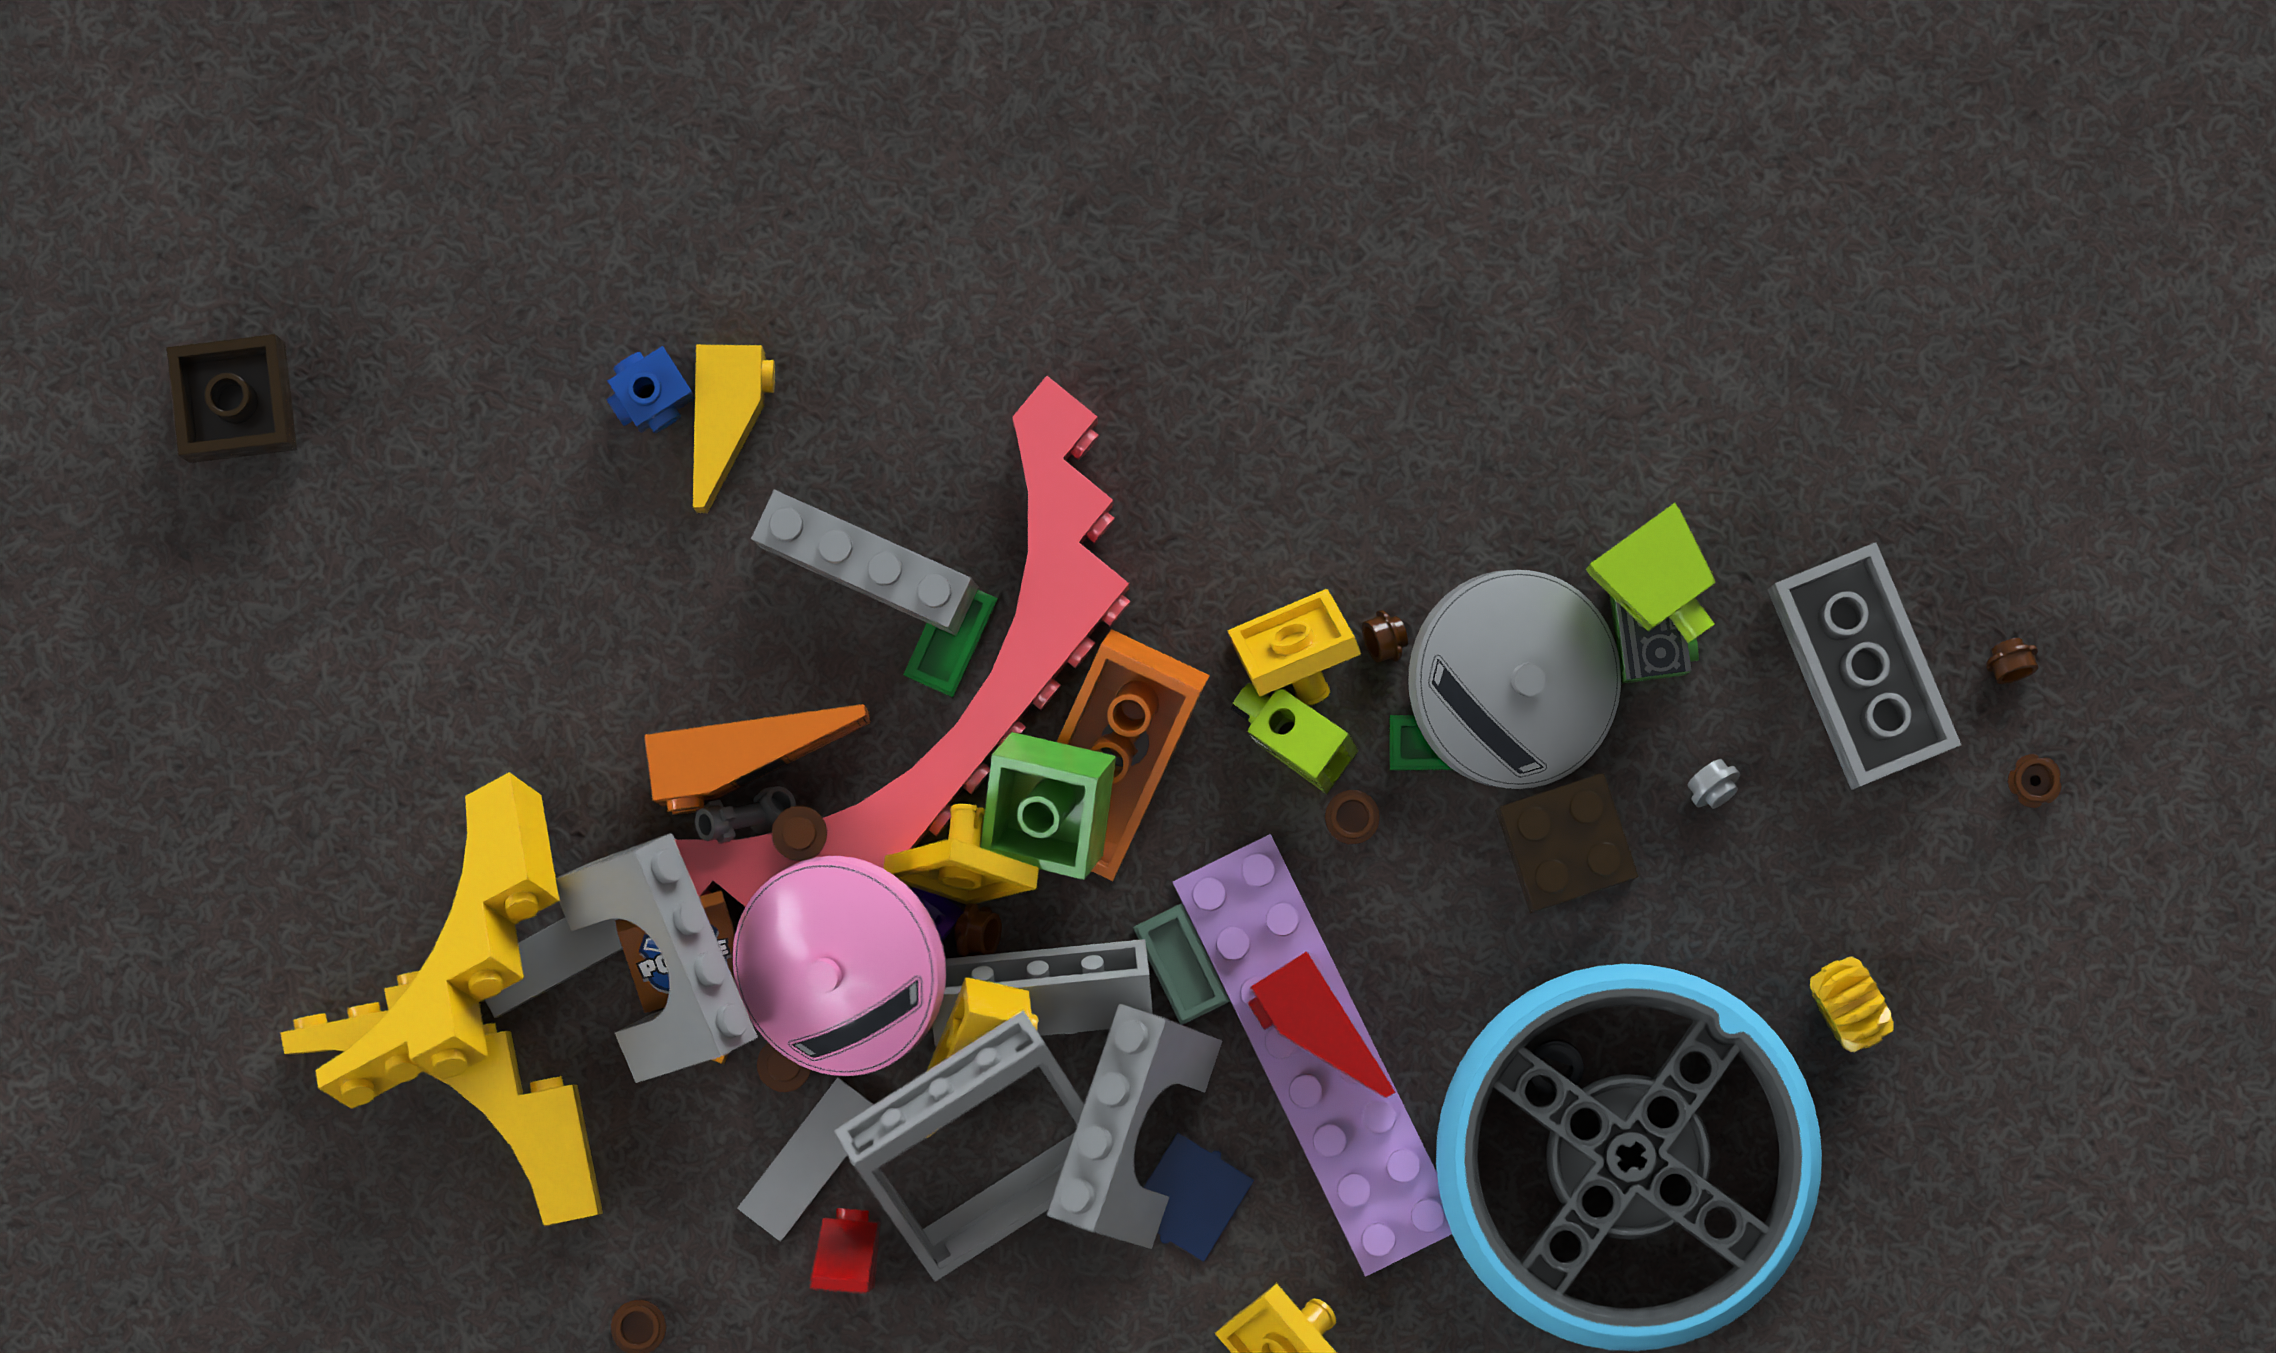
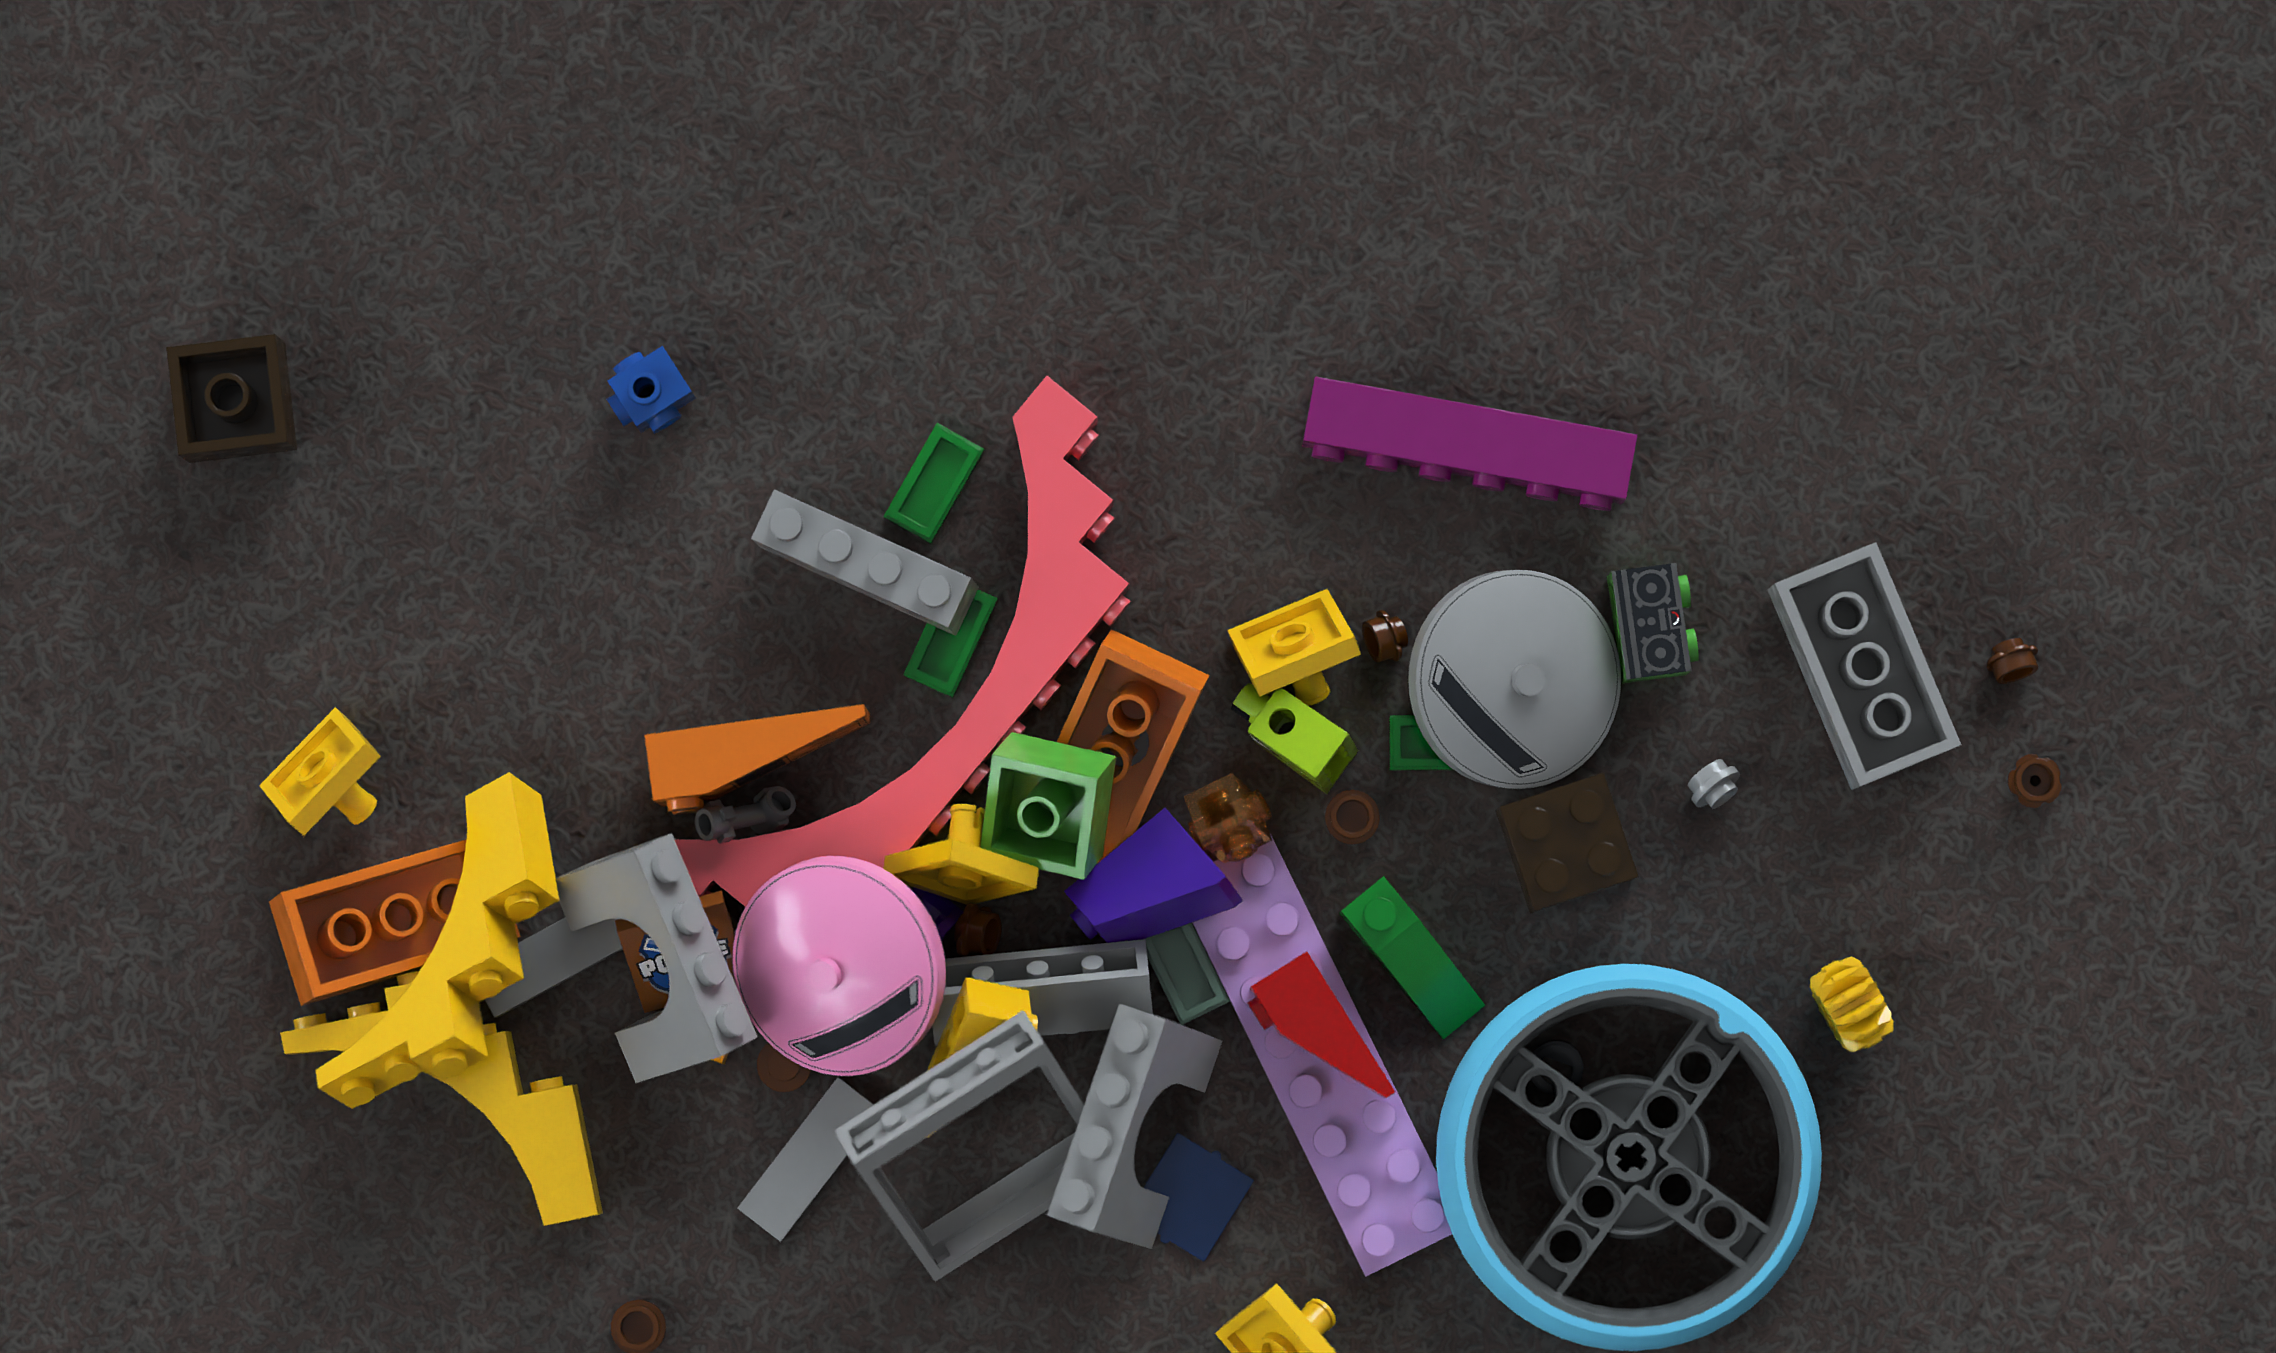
yellow slope [693,344,775,513] -> none
reddish brown plate [772,806,827,861] -> none
red slope [811,1208,880,1293] -> none
lime torso [1586,503,1715,643] -> none
none -> yellow tile [259,707,381,836]
none -> orange slope [269,840,520,1006]
none -> green tile [883,423,985,544]
none -> dark purple slope [1064,808,1244,943]
none -> clear orange brick [1184,773,1272,863]
none -> magenta brick [1302,376,1638,511]
none -> green slope [1339,876,1485,1040]

